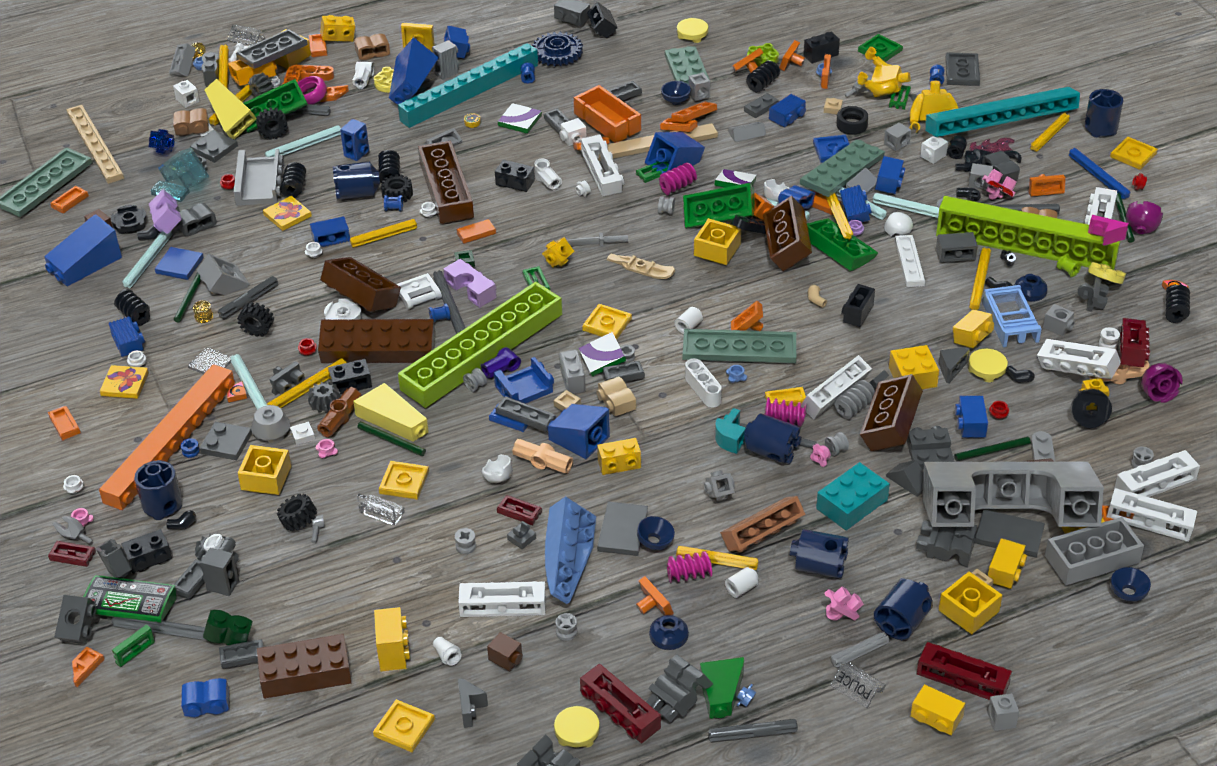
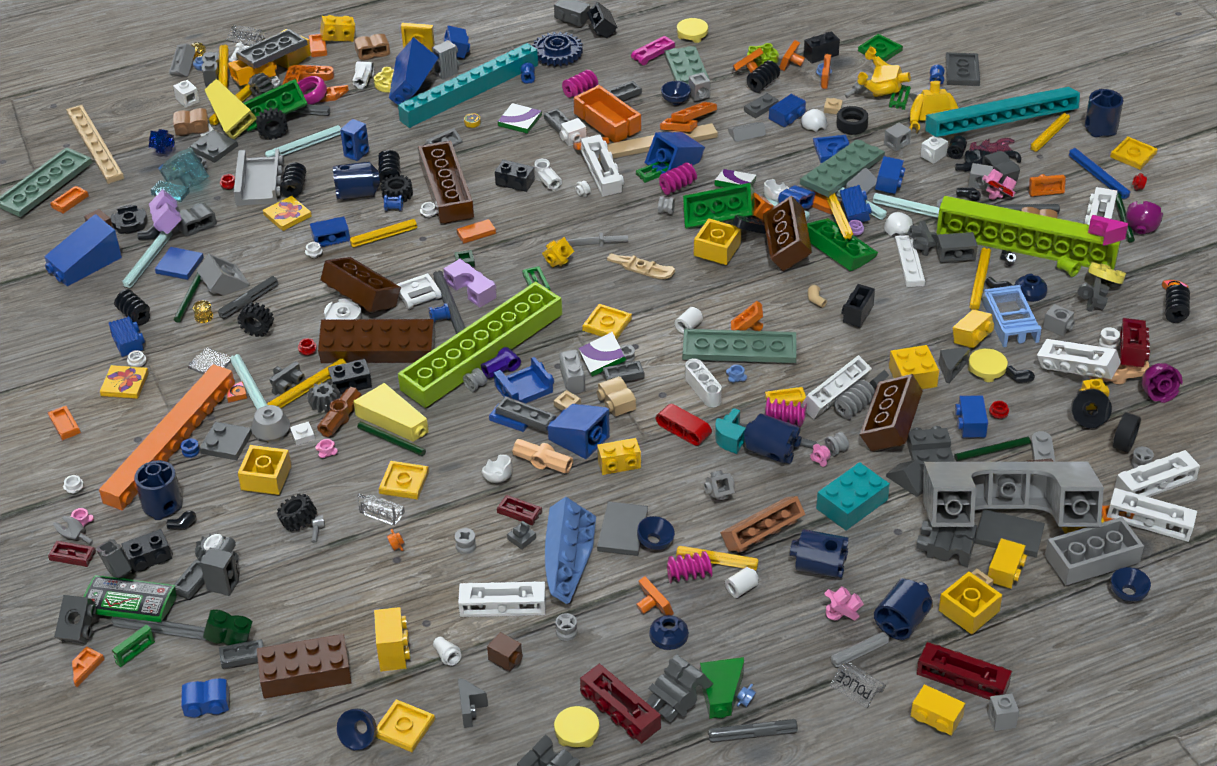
none -> dark blue piece [336,708,377,750]
none -> orange plate [387,529,405,551]
none -> dark pink piece [562,70,599,98]
none -> dark pink plate [631,36,675,66]
none -> red beam [655,403,712,446]
none -> white hair [801,109,828,132]
none -> dark grey hips [907,221,938,256]
none -> black tyre [1113,412,1141,452]

